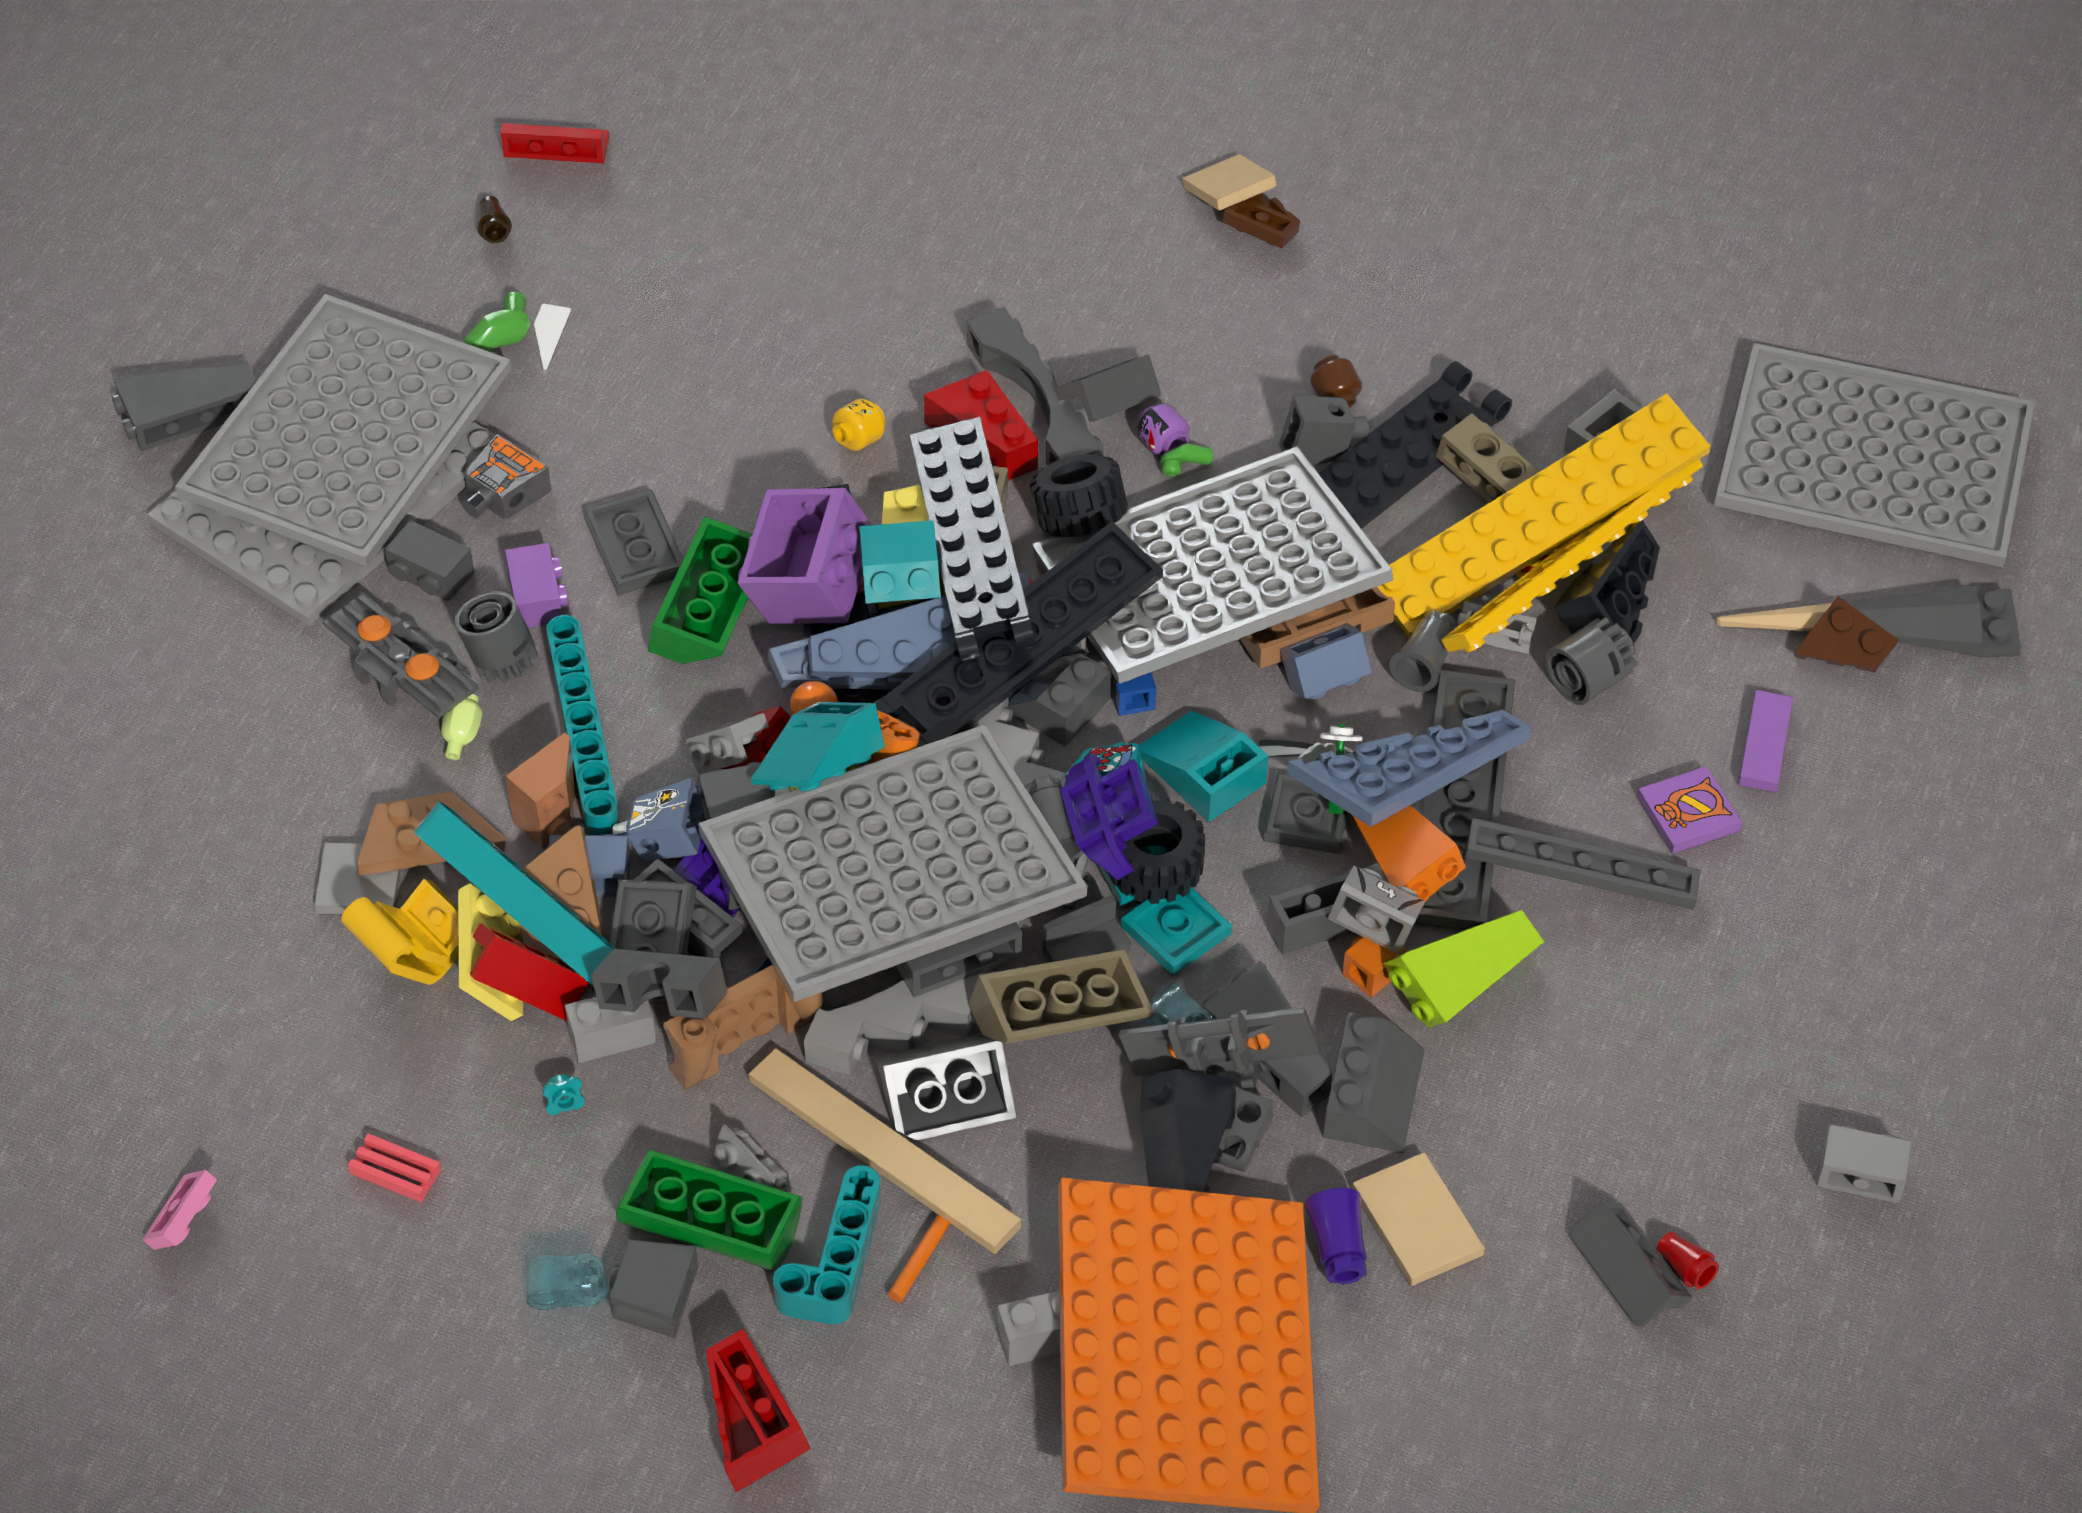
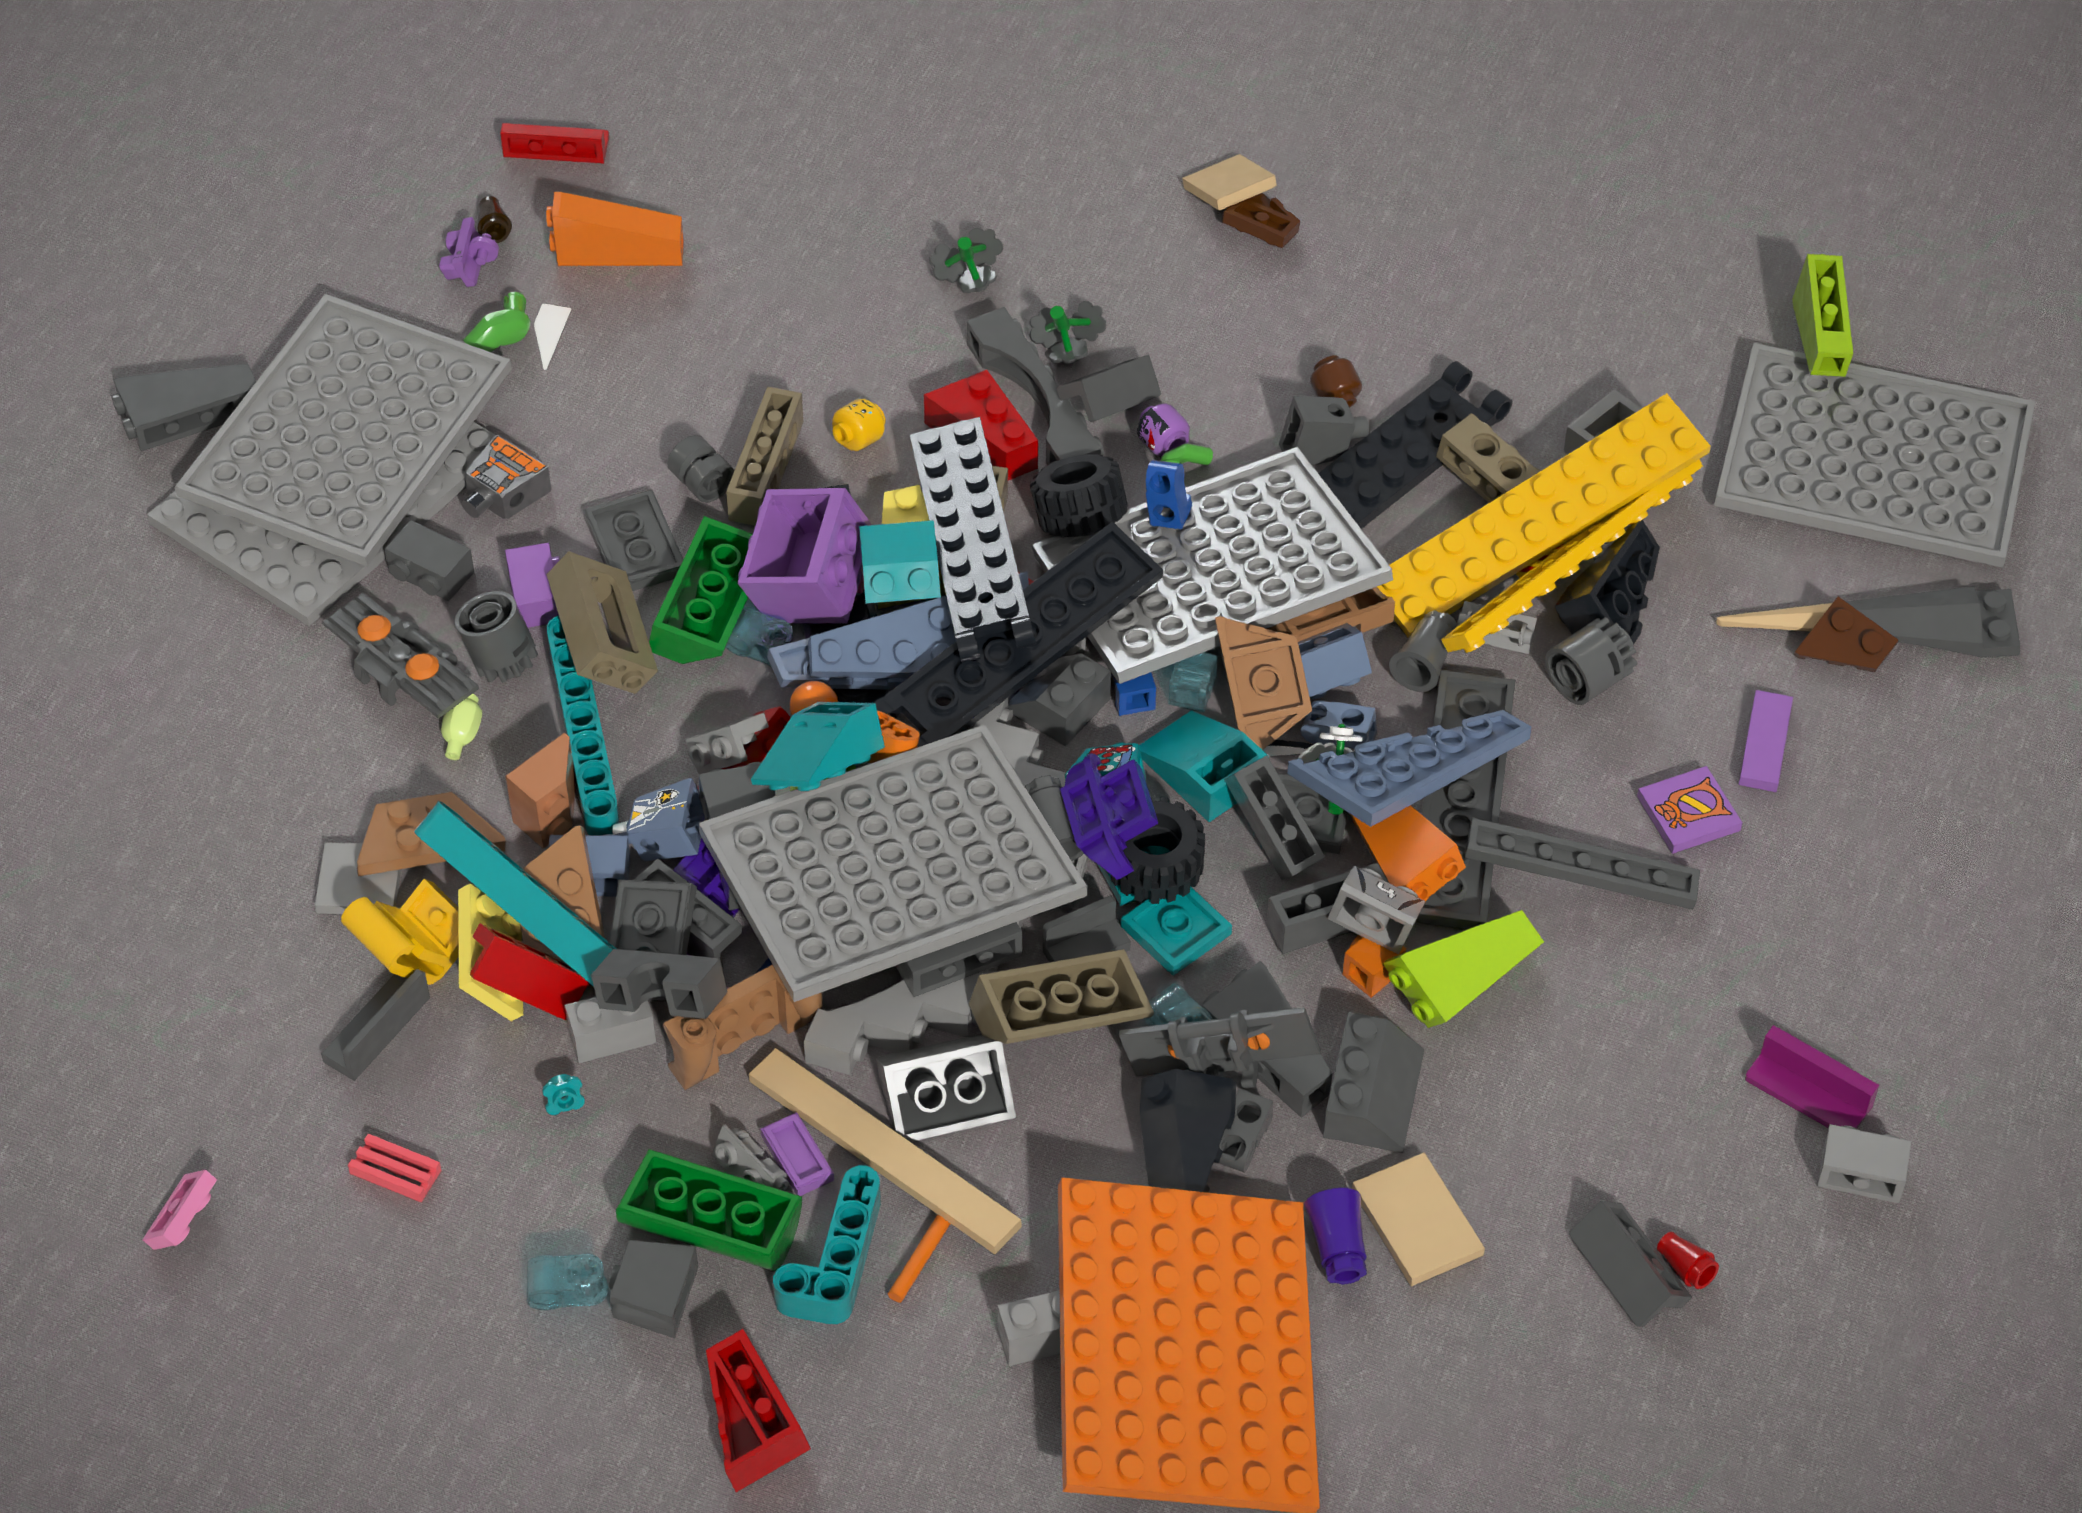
none -> dark grey panel [321,969,430,1081]
none -> medium lavender hips [439,217,499,287]
none -> orange slope [546,192,684,266]
none -> dark tan piece [546,551,658,694]
none -> dark grey wheel [667,435,735,503]
none -> dark tan brick [726,386,804,526]
none -> clear light blue piece [726,607,793,667]
none -> medium lavender tile [760,1112,834,1196]
none -> dark grey plant [929,228,1003,293]
none -> dark grey plant [1029,301,1106,364]
none -> blue leg [1146,460,1193,529]
none -> clear light blue brick [1168,652,1218,713]
none -> medium nougat wing [1215,616,1312,750]
none -> dark grey brick [1224,755,1325,880]
none -> sand blue leg [1301,701,1377,749]
none -> magenta panel [1745,1025,1879,1129]
none -> lime slope [1792,254,1853,377]

